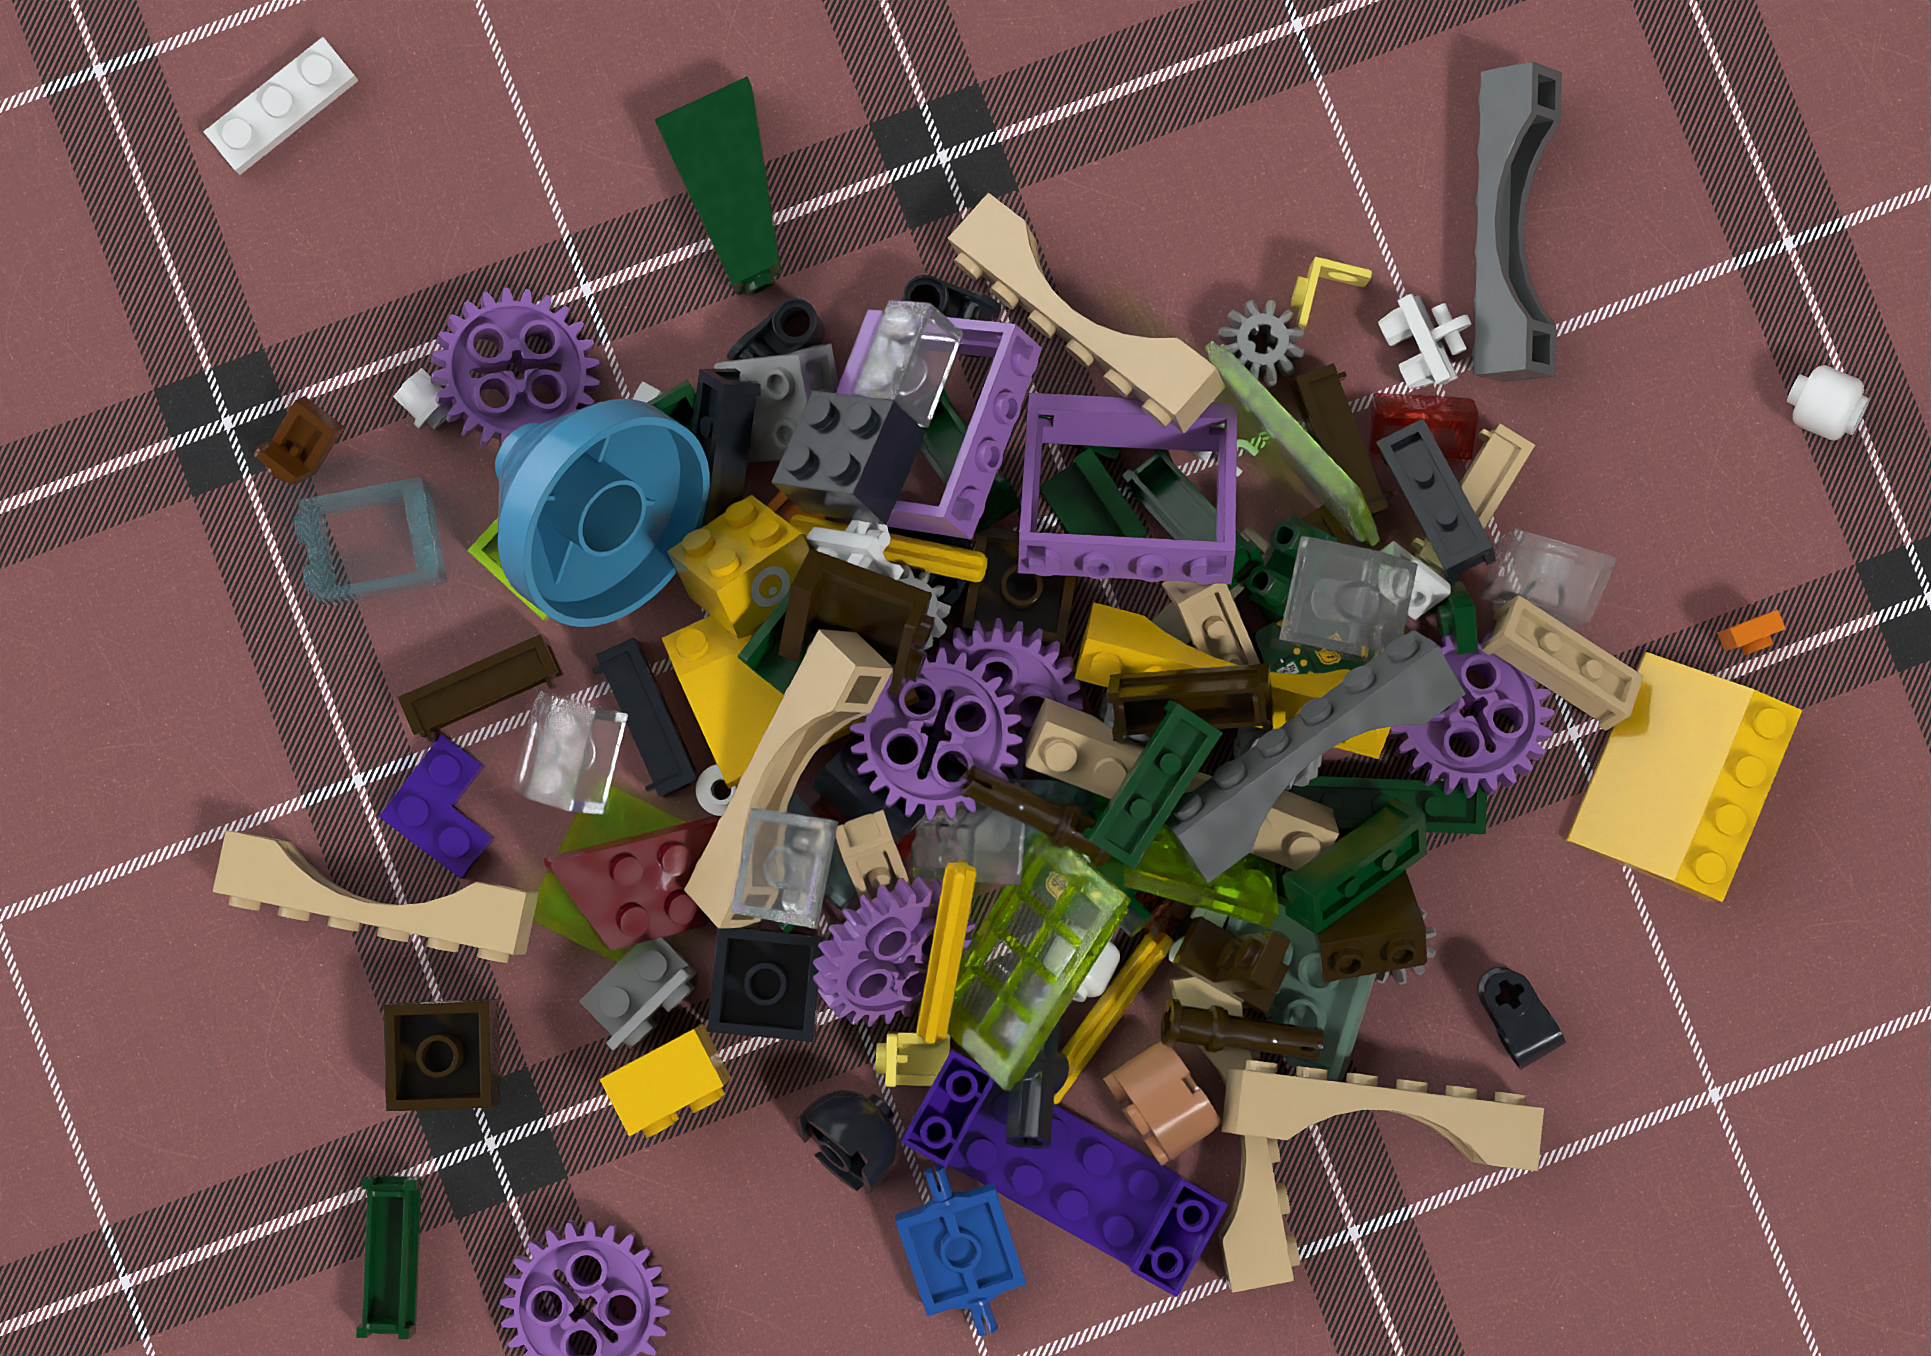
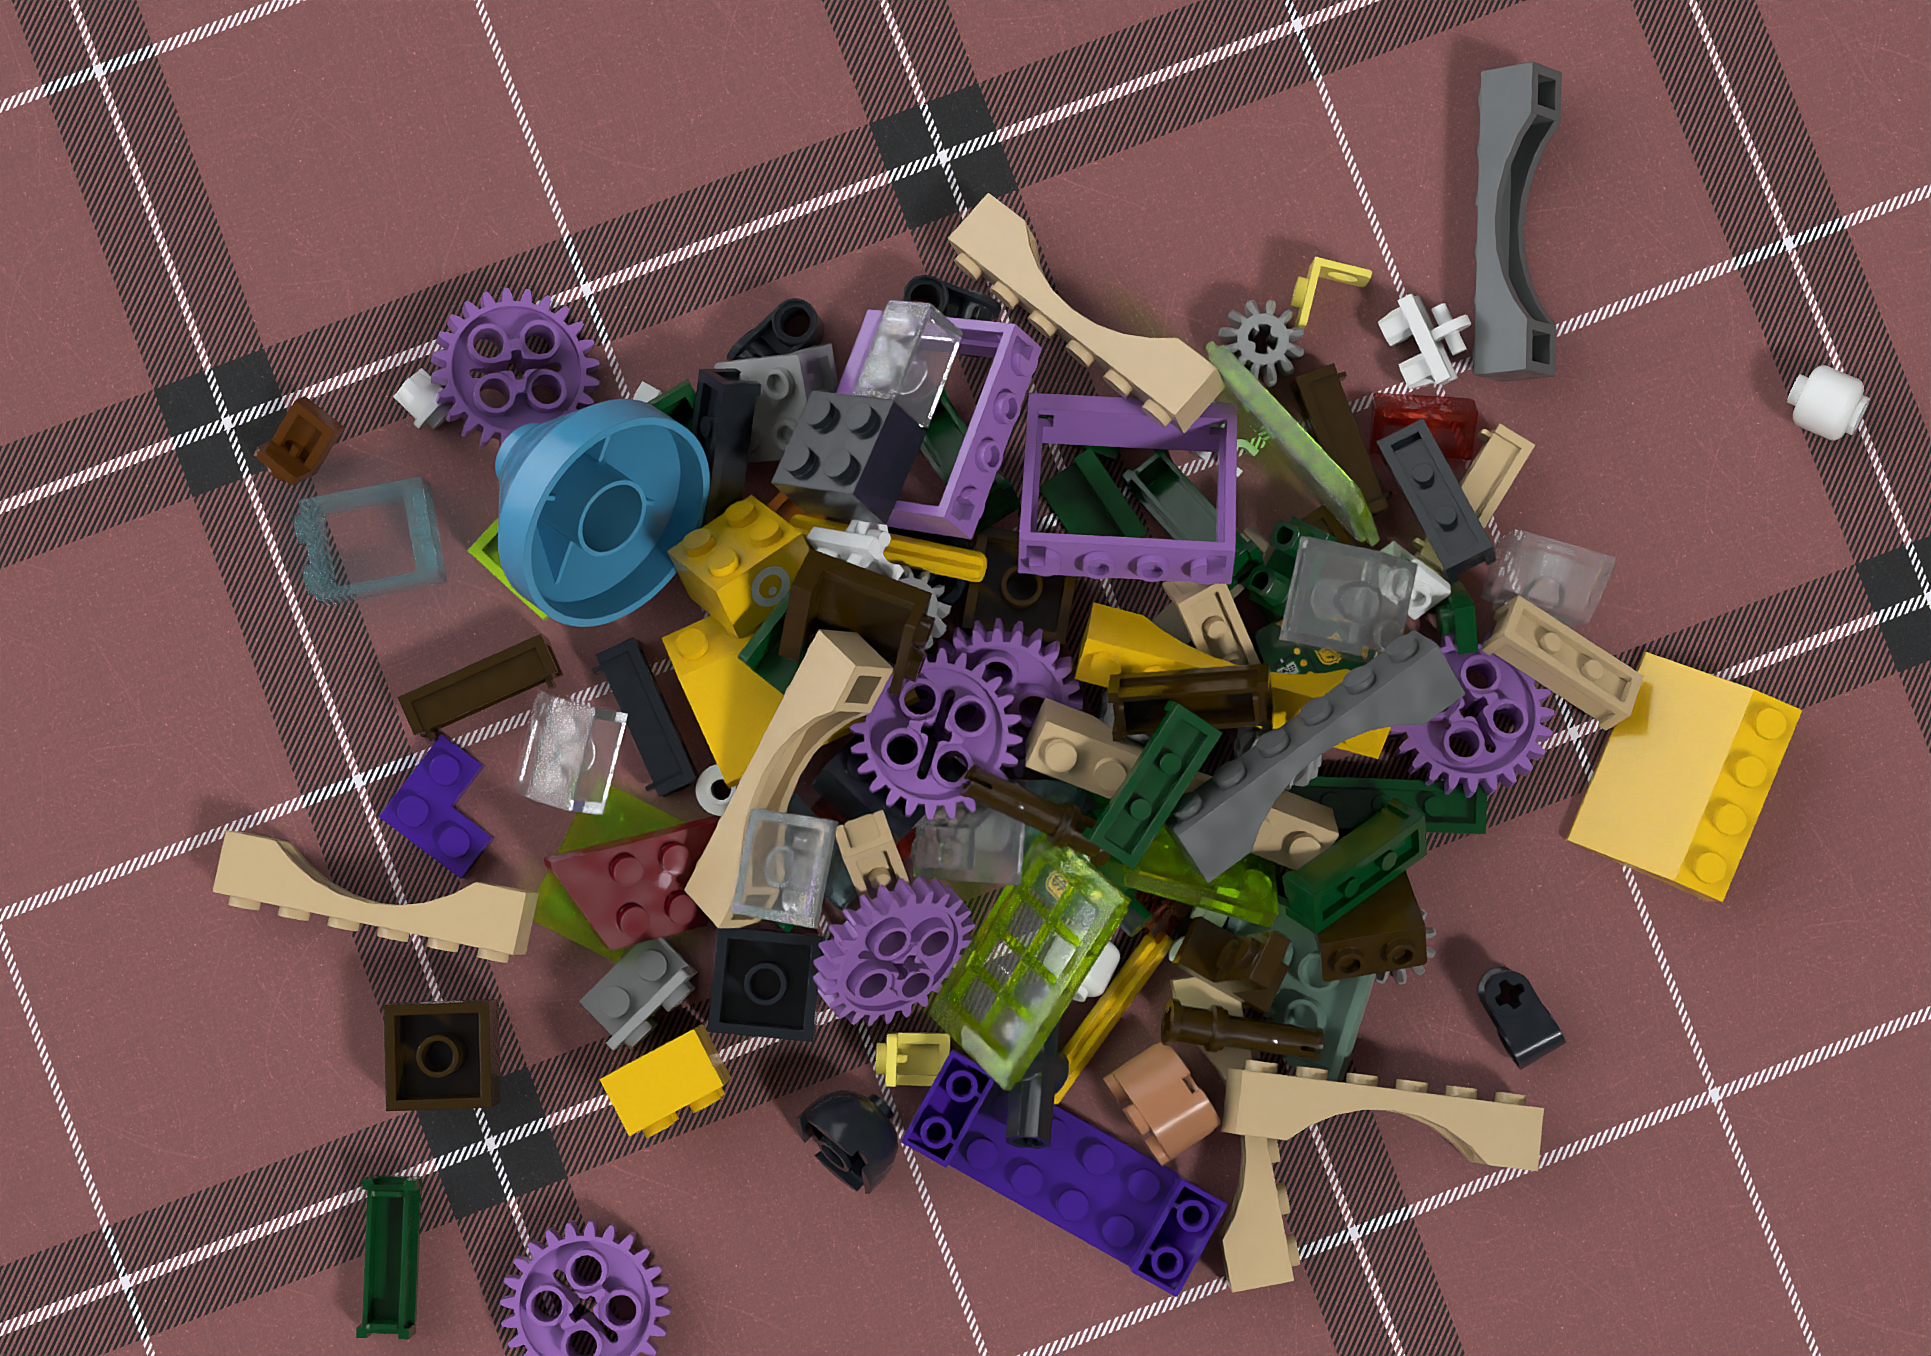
white plate [204,37,358,175] -> none
dark green slope [654,76,782,295] -> none
blue plate [895,1164,1027,1336] -> none
yellow axle [916,860,977,1044] -> none
orange plate [1717,610,1786,655] -> none

